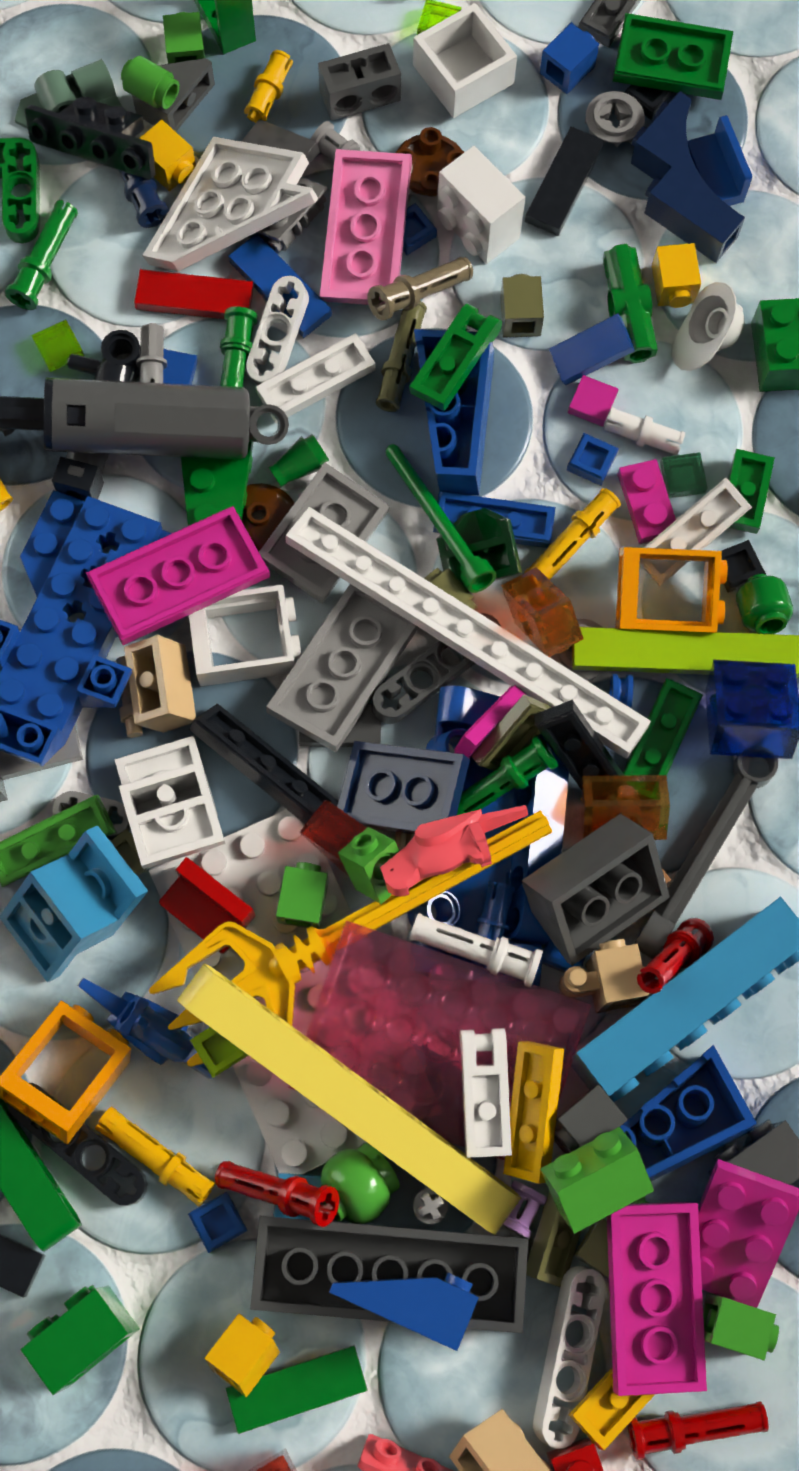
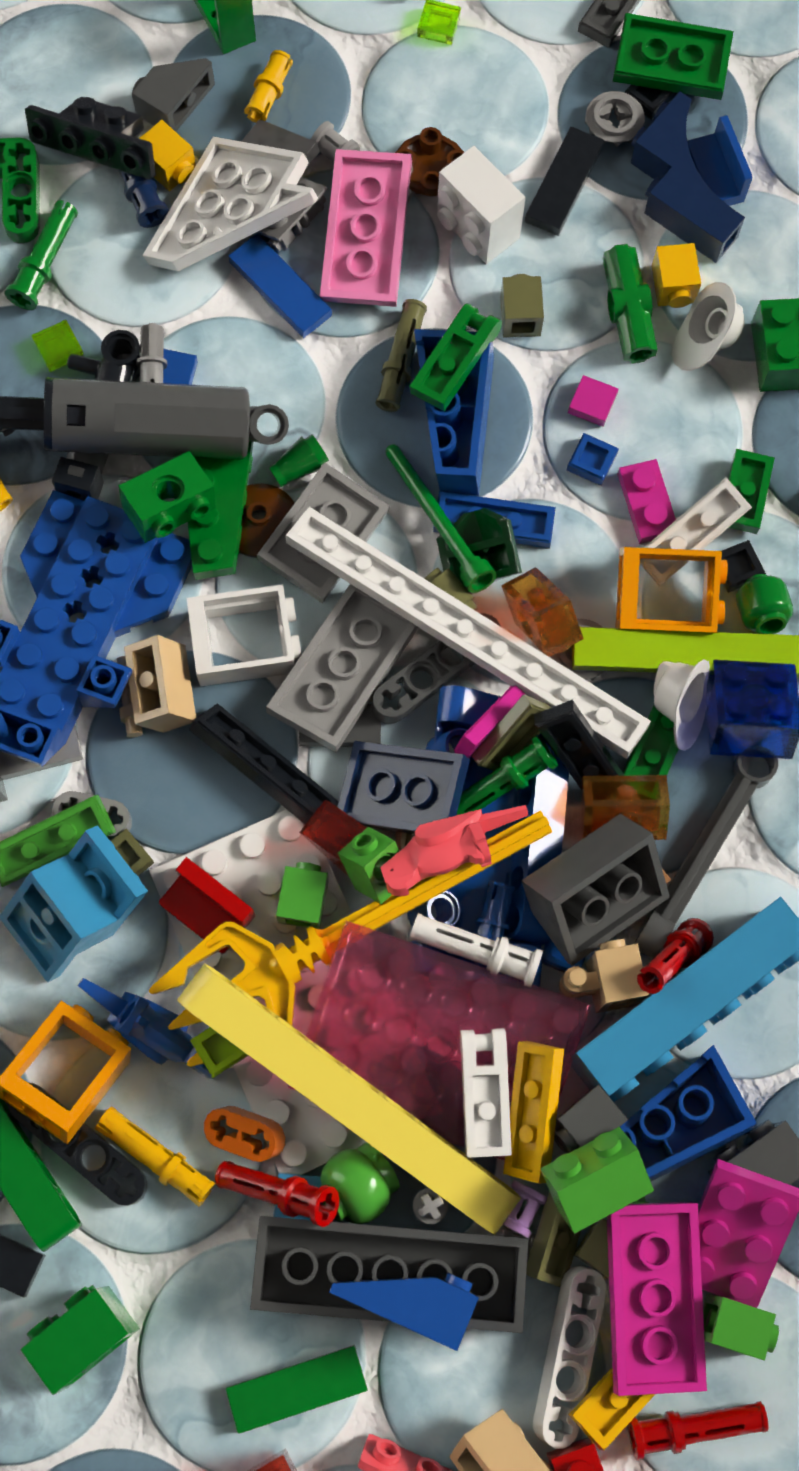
sand green panel [15,59,123,129] -> none
dark pink tile [86,506,270,645] -> none
white bracket [114,736,226,869] -> none
bright green brick [121,55,180,109] -> none
red tile [134,269,254,319] -> none
bright green brick [163,12,205,64] -> none
blue tile [188,1191,248,1253] -> none
yellow brick [204,1313,280,1398] -> none
green pin [220,307,259,387] -> none
white beam [246,276,309,385] -> none
white plate [256,333,376,424] -> none
dark grey brick [318,43,401,121] -> none
dark tan pin [367,257,473,321] -> none
blue tile [403,203,437,256] -> none
white piece [413,3,517,118] -> none
yellow pin [524,488,621,589] -> none
blue brick [540,22,599,94] -> none
blue tile [549,314,635,385] -> none
white pin [603,407,685,456] -> none
blue bush [609,674,634,708] -> none
clear green tile [660,452,708,498] -> none
none -> green brick [118,451,216,543]
none -> orange beam [204,1106,285,1162]
none -> white piece [654,659,710,751]

